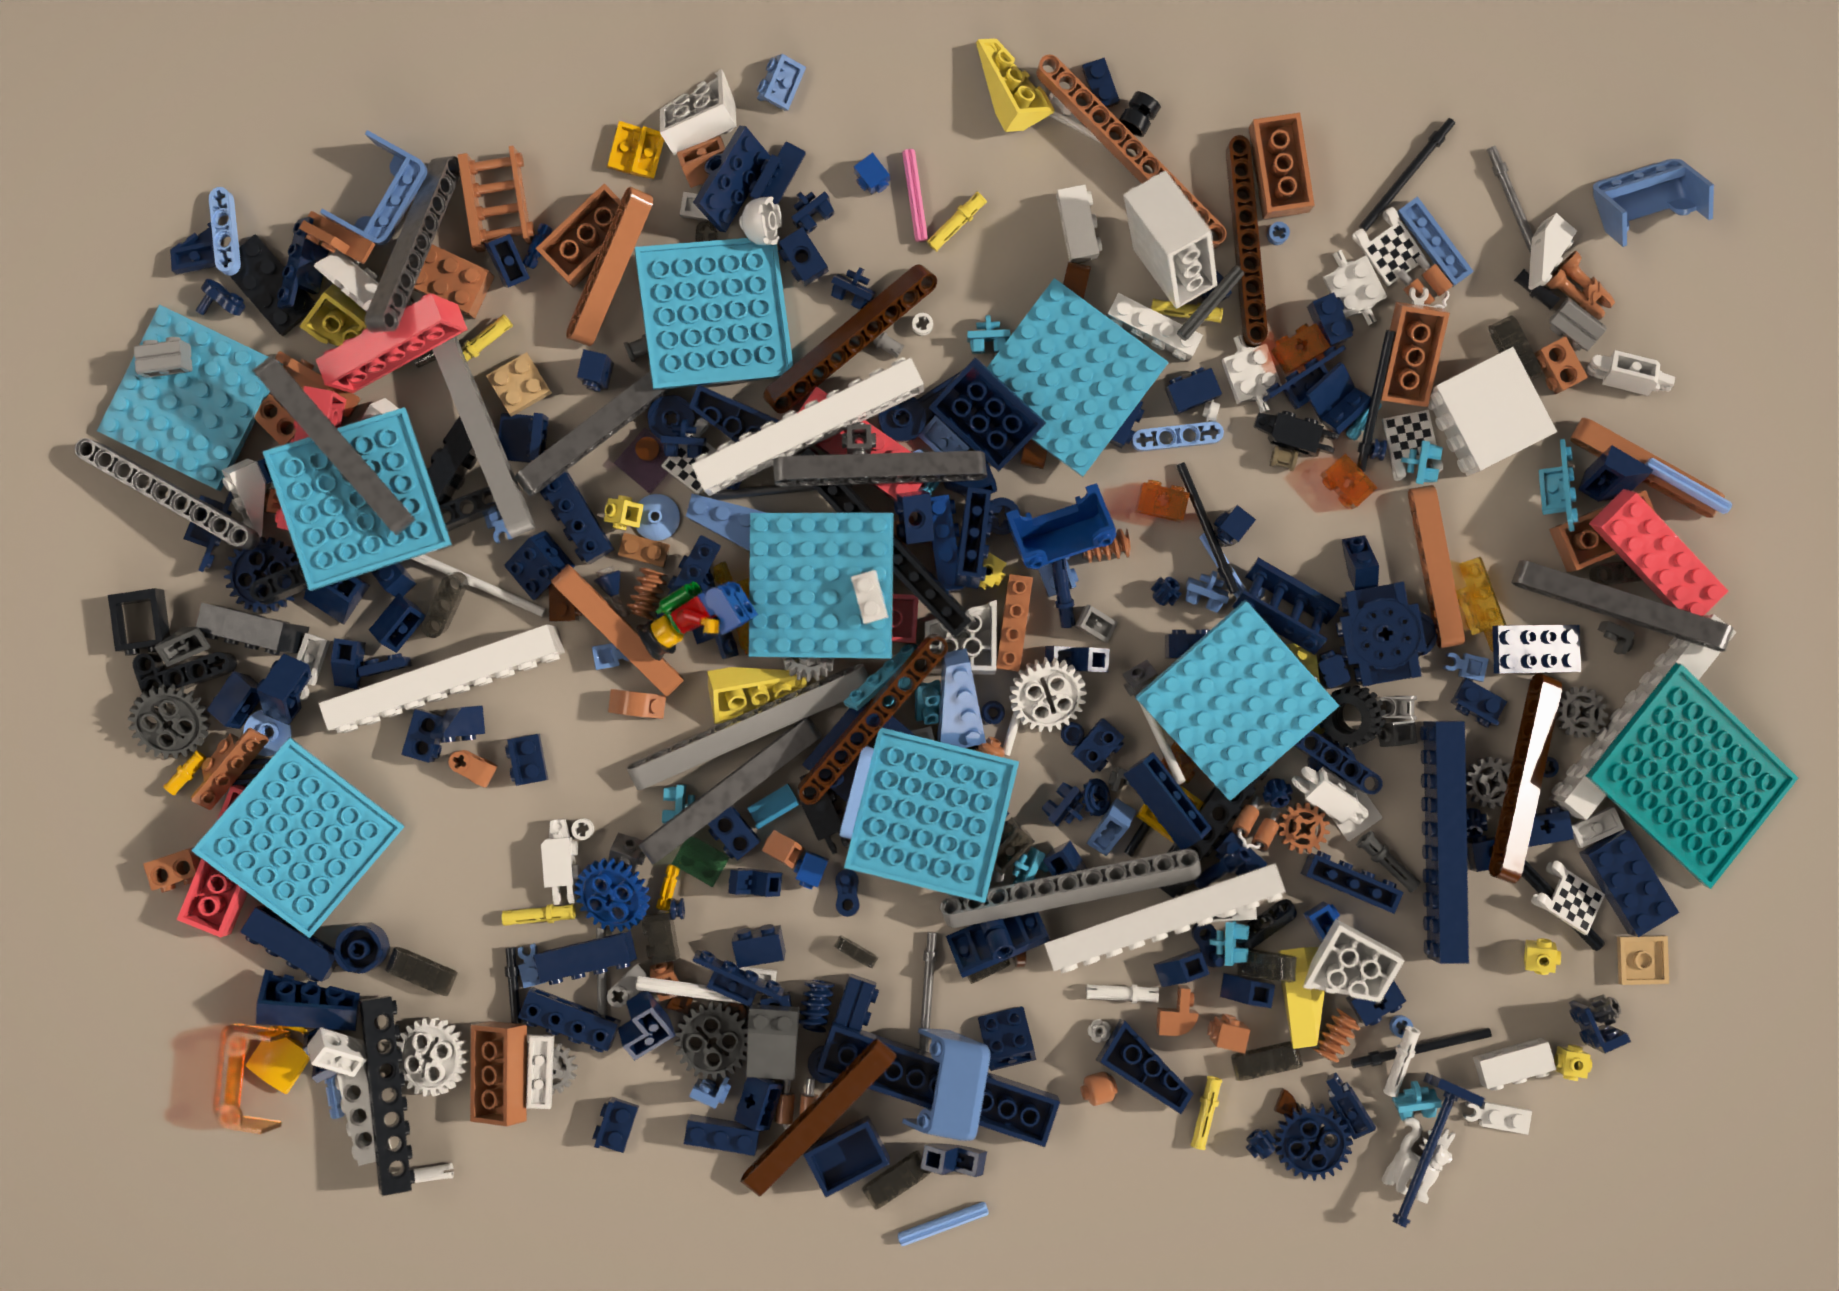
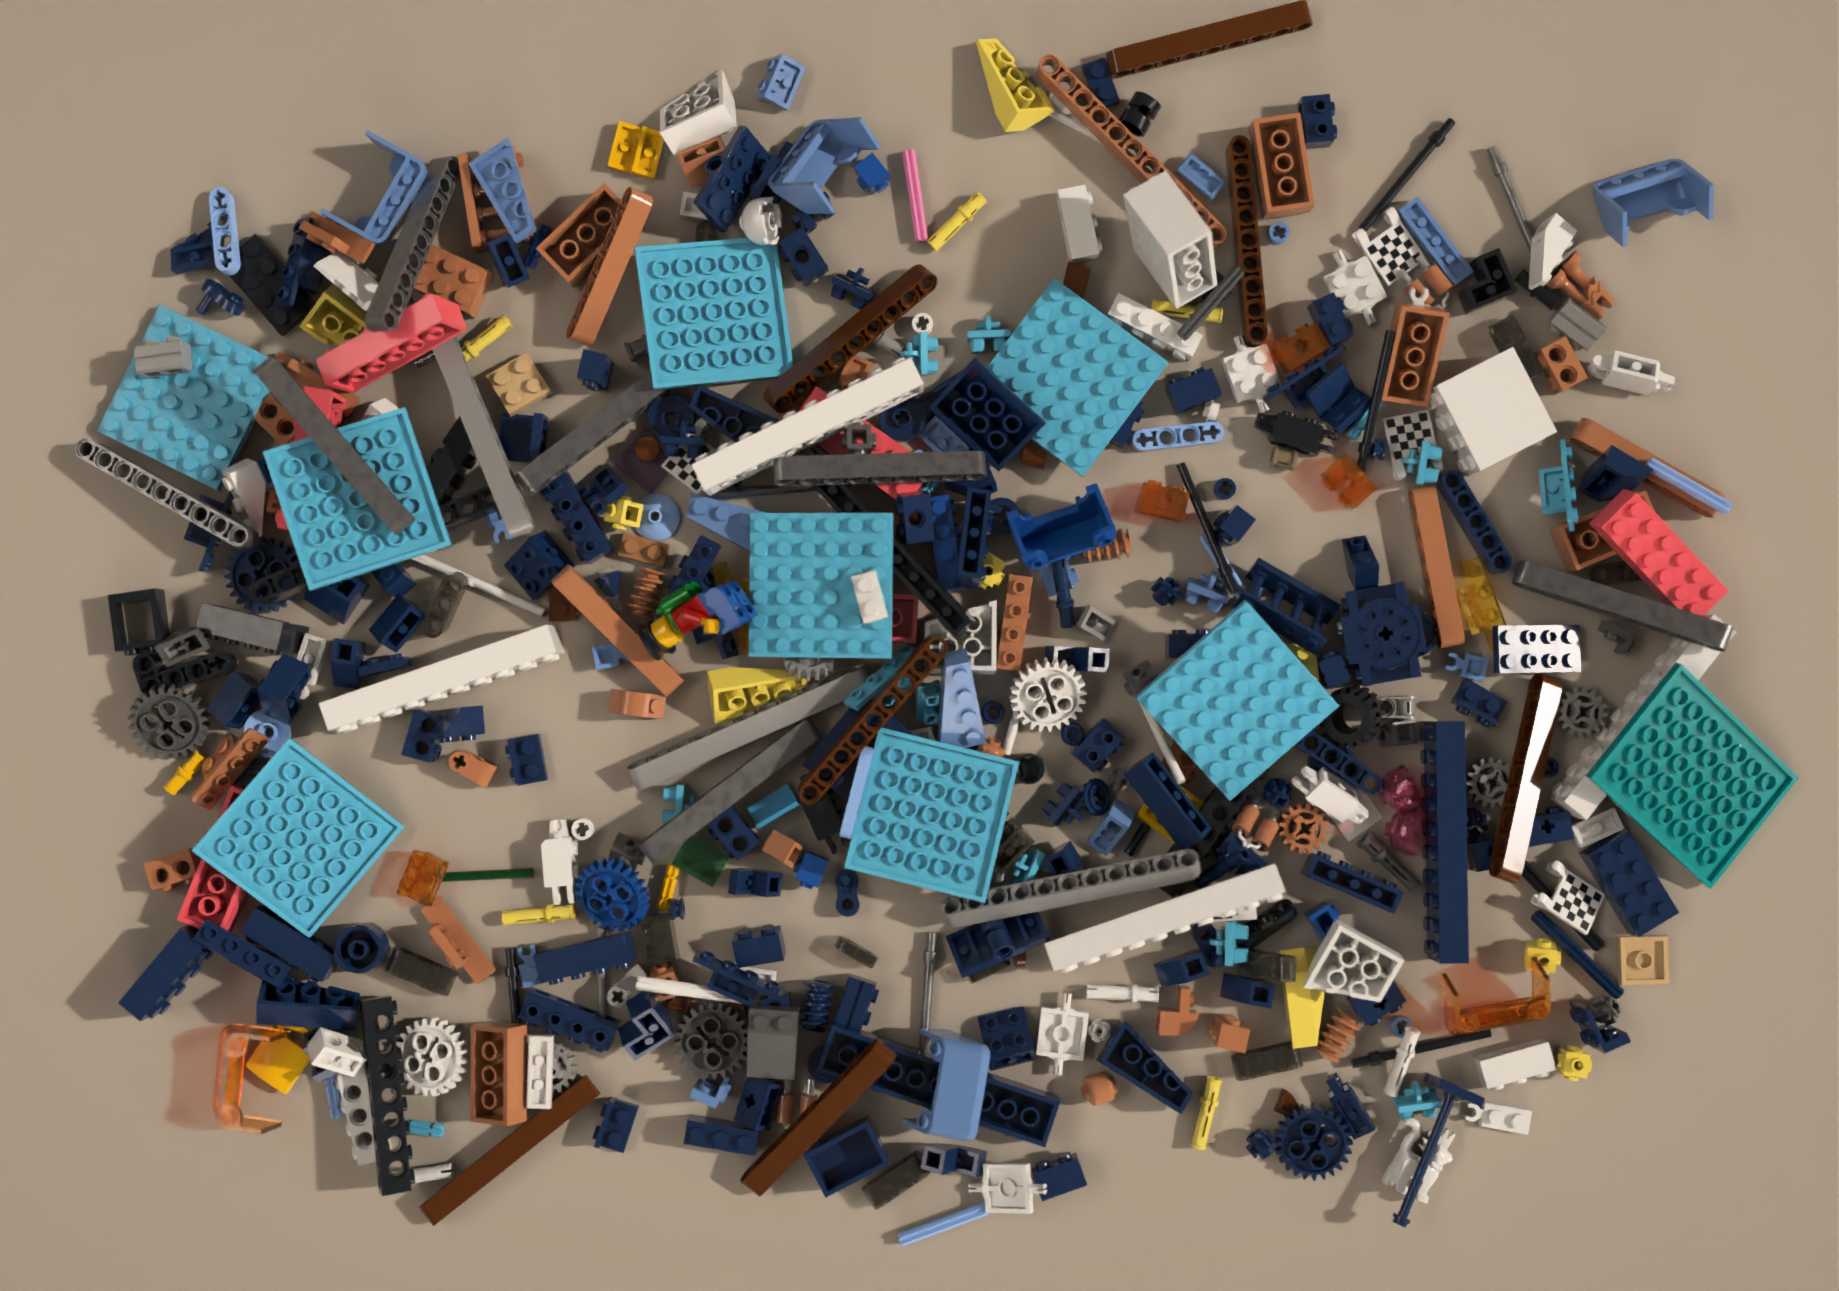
none -> dark blue brick [118,925,214,1021]
none -> dark blue bracket [192,919,291,989]
none -> clear orange bracket [396,850,449,907]
none -> medium azure axle [404,1119,445,1138]
none -> reddish brown beam [419,1075,601,1226]
none -> nougat bracket [421,896,496,984]
none -> dark green bar [437,868,534,882]
none -> medium blue wing [468,138,537,243]
none -> dark blue plate [580,463,628,515]
none -> medium blue windscreen [768,117,880,214]
none -> nougat bracket [838,355,873,390]
none -> medium azure hips [900,332,938,378]
none -> white plate [968,1162,1047,1214]
none -> black wheel [1015,753,1045,784]
none -> dark blue brick [1031,1152,1087,1201]
none -> white plate [1035,992,1089,1075]
none -> reddish brown beam [1106,0,1313,78]
none -> medium blue plate [1175,153,1227,202]
none -> dark blue bush [1213,478,1236,500]
none -> dark blue brick [1297,94,1337,149]
none -> clear pink cylinder [1379,764,1423,813]
none -> clear pink cylinder [1384,808,1422,856]
none -> dark blue beam [1436,470,1512,574]
none -> clear orange windscreen [1441,956,1551,1036]
none -> black brick [1457,248,1518,315]
none -> dark blue axle [1530,910,1624,999]

